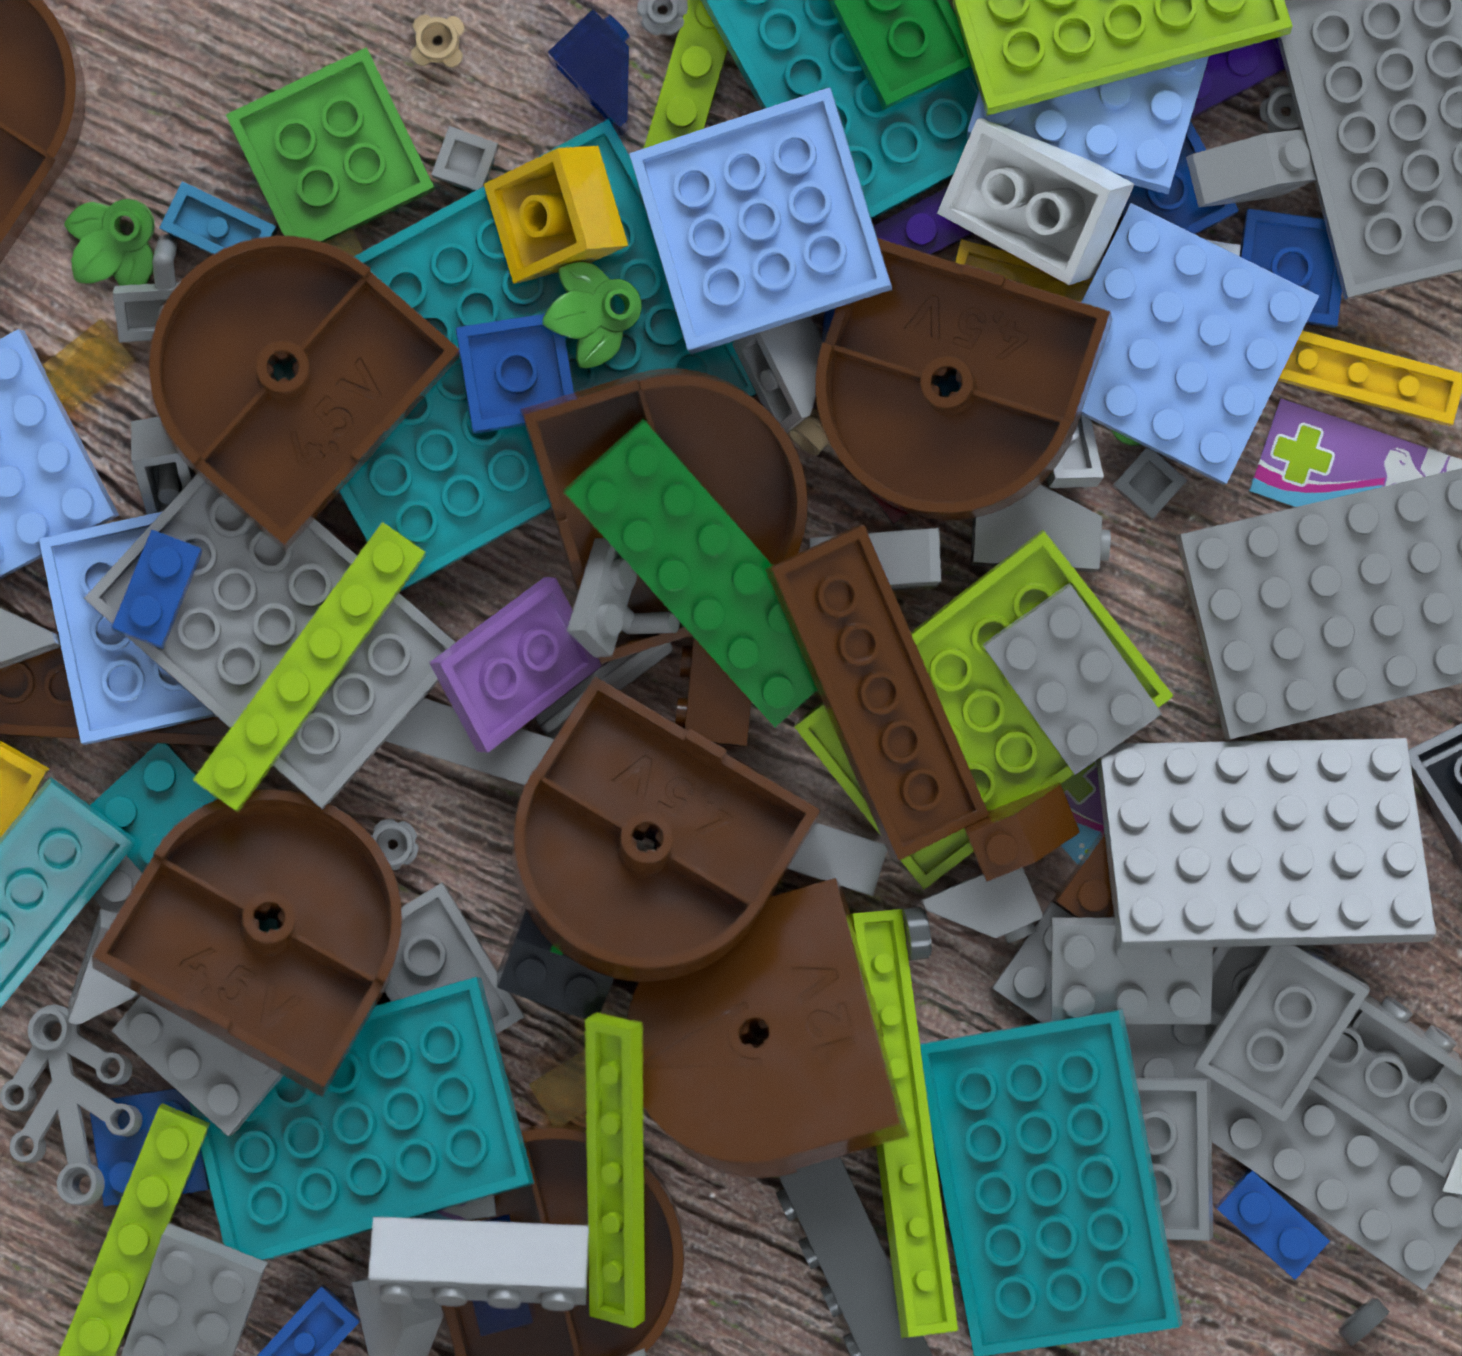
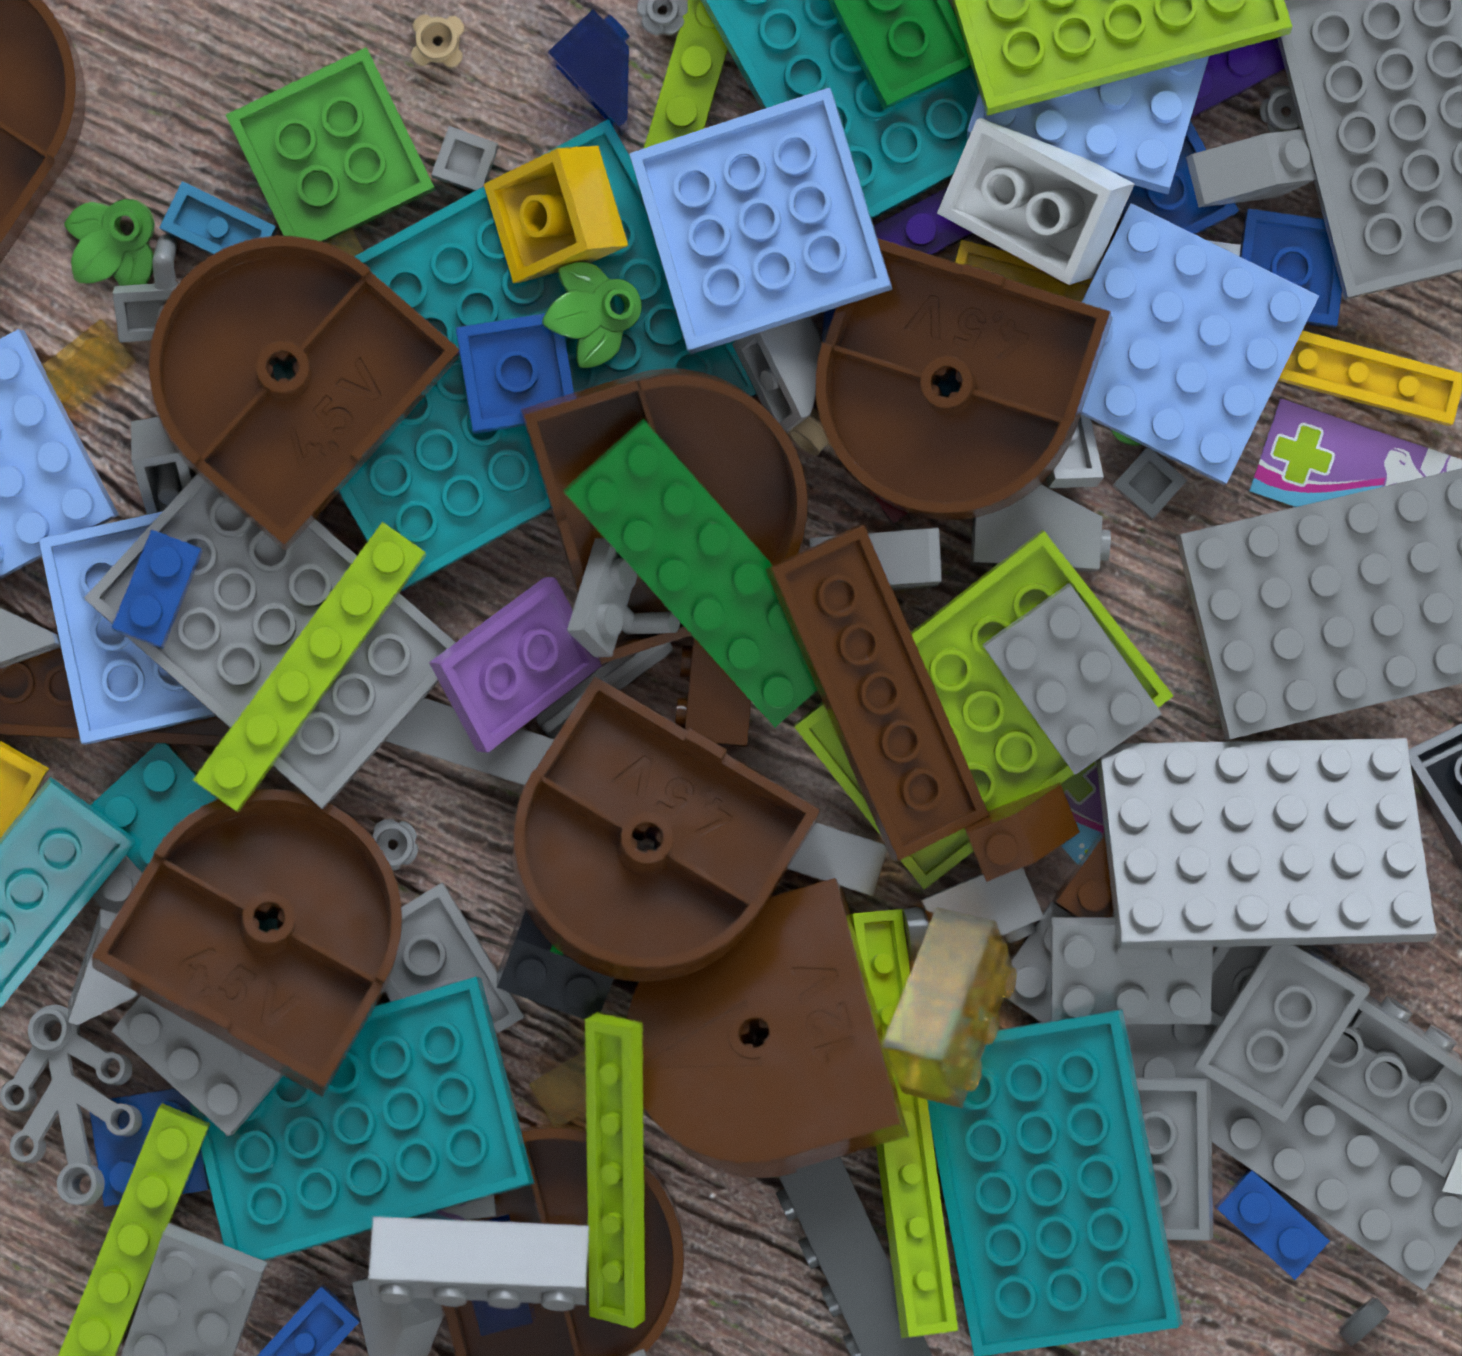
none -> clear yellow brick [882,907,1017,1108]

